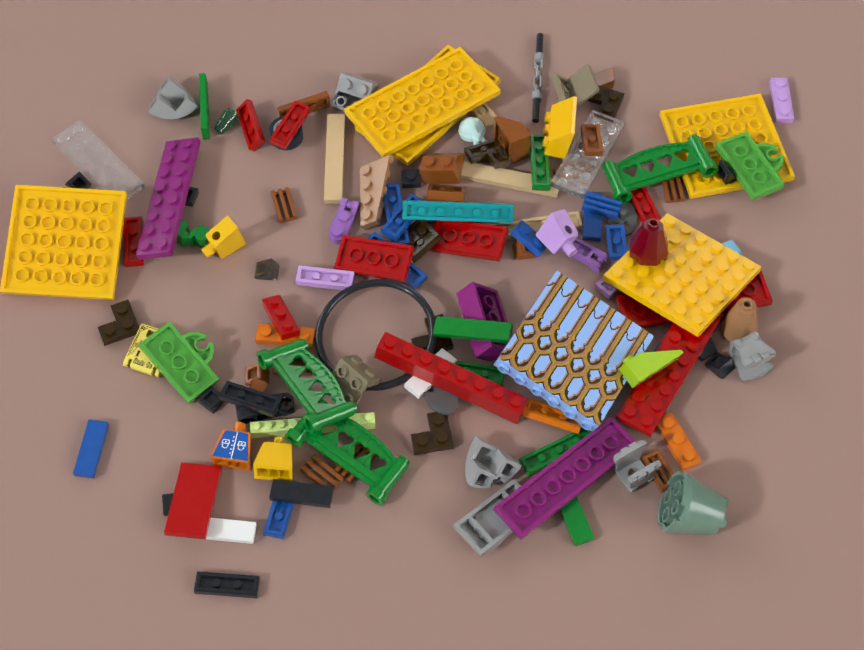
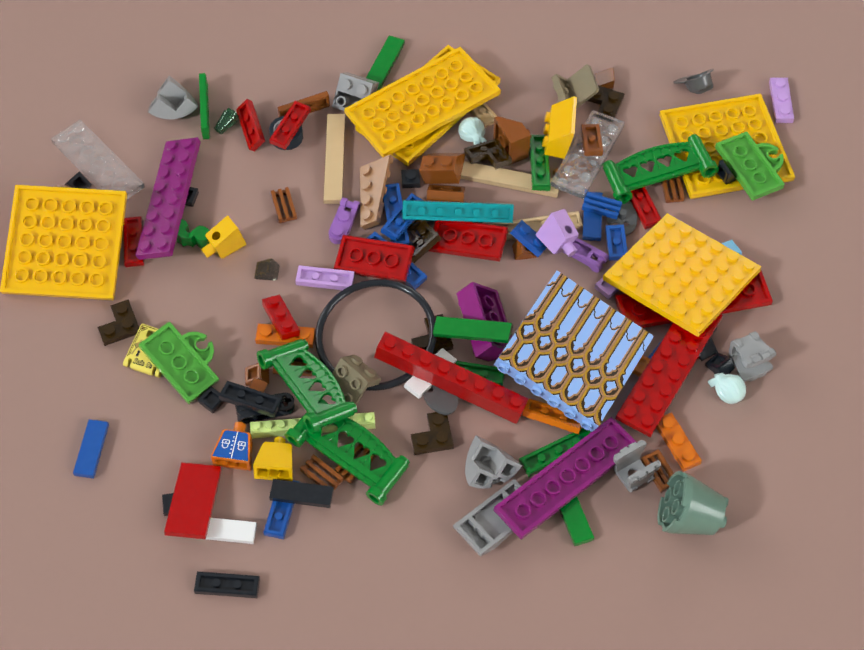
piece [532,33,544,123] -> none
lime slope [619,350,683,388] -> none
dark red cone [629,218,668,266] -> none
medium nougat cone [720,297,758,343] -> none
none -> green tile [366,35,405,91]
none -> dark grey piece [673,69,714,94]
none -> light aqua piece [708,373,746,404]

